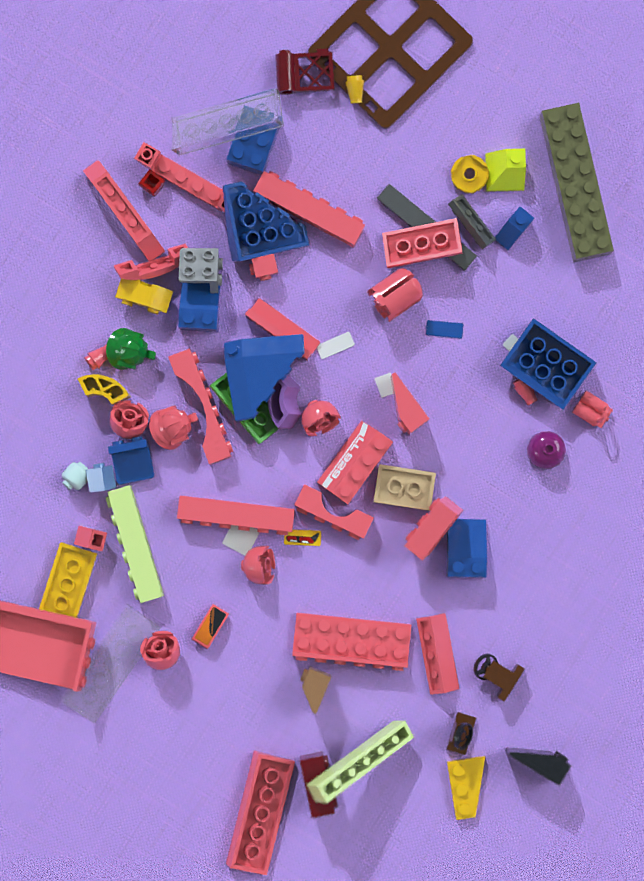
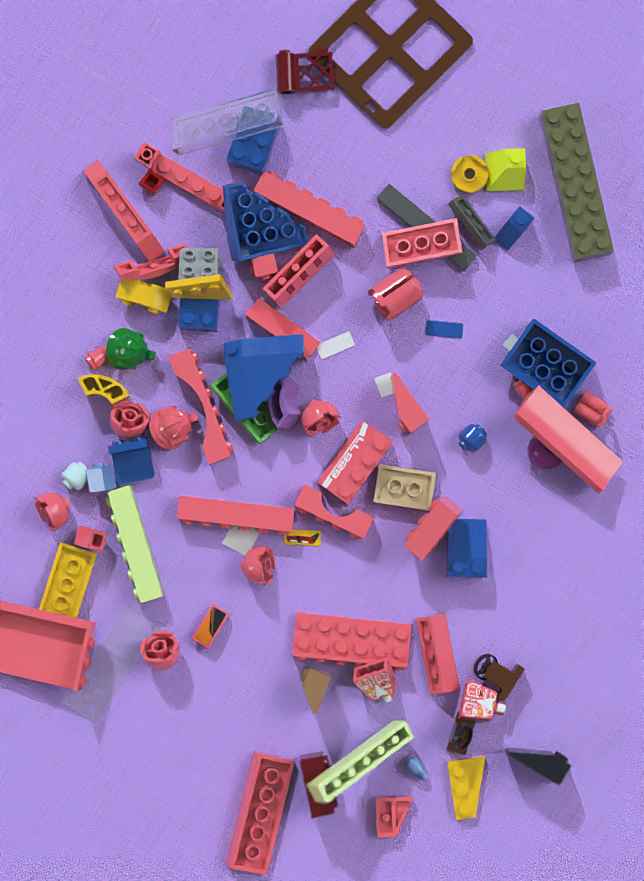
yellow cone [345,75,364,104] -> none
none -> coral cylinder [34,492,70,531]
none -> yellow wing [165,274,233,300]
none -> coral brick [262,234,335,308]
none -> coral torso [353,657,396,702]
none -> coral wing [375,796,413,838]
none -> medium blue cylinder [405,756,429,781]
none -> blue head [458,424,487,452]
none -> coral torso [458,680,506,722]
none -> coral arch [514,385,623,494]

